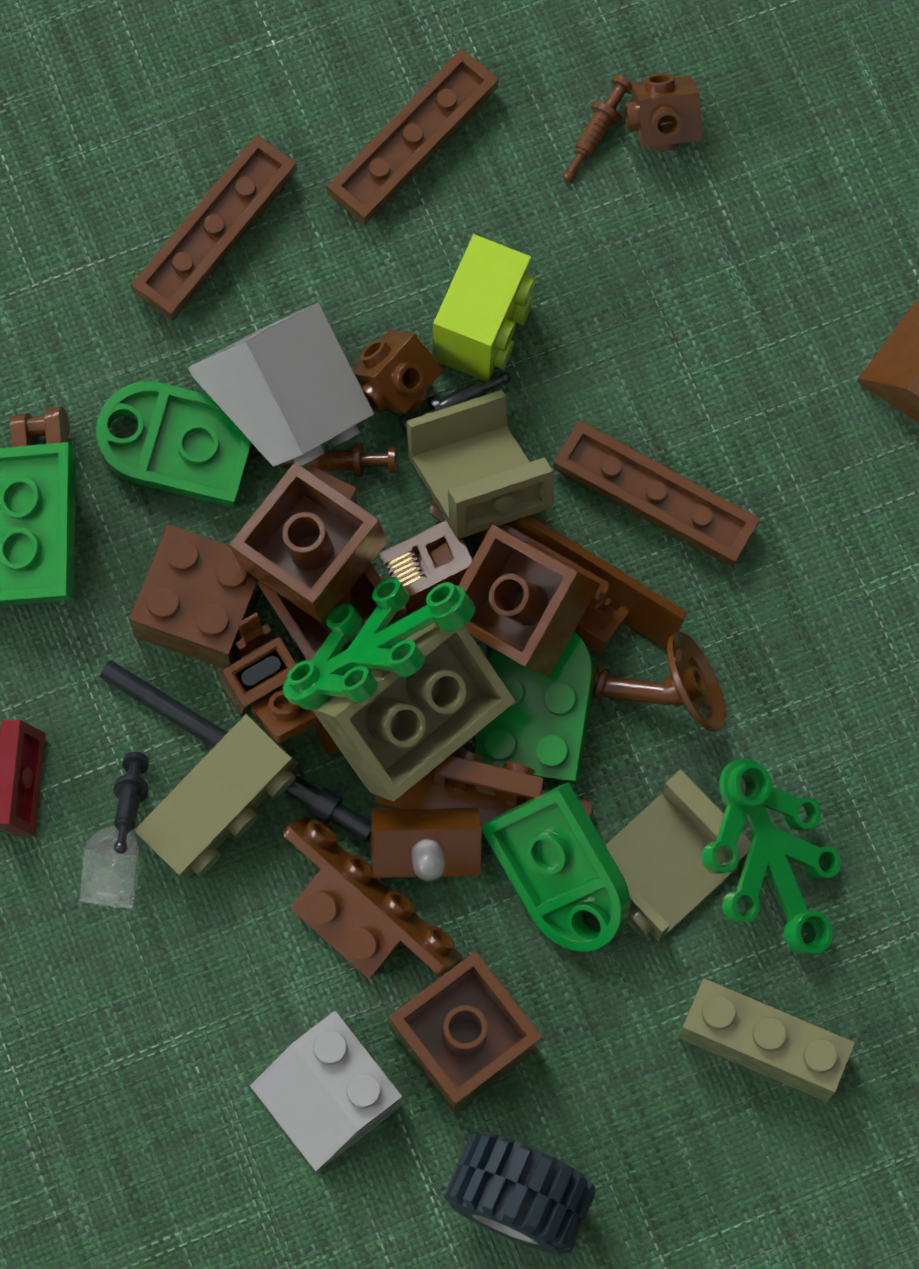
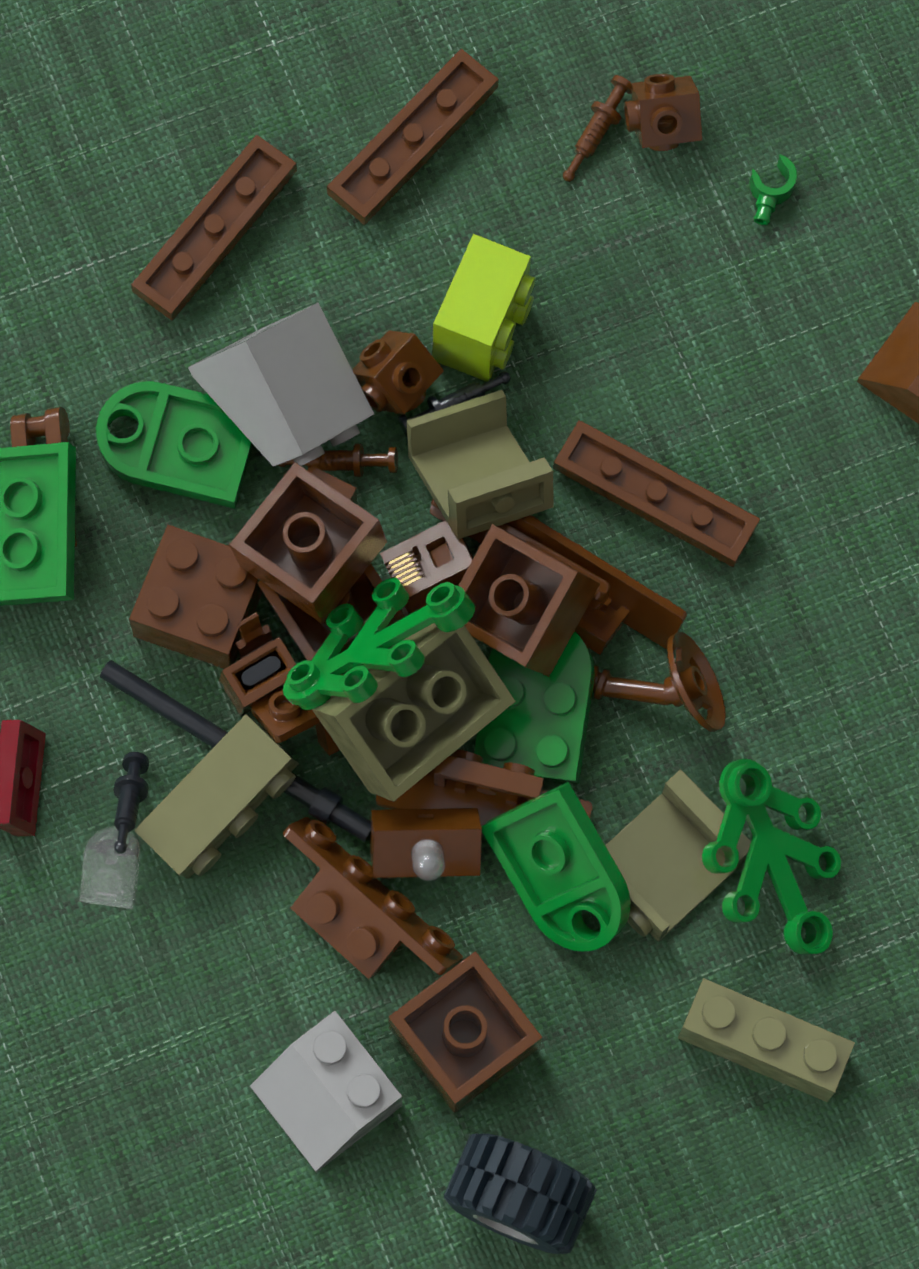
none -> green piece [749,154,797,225]

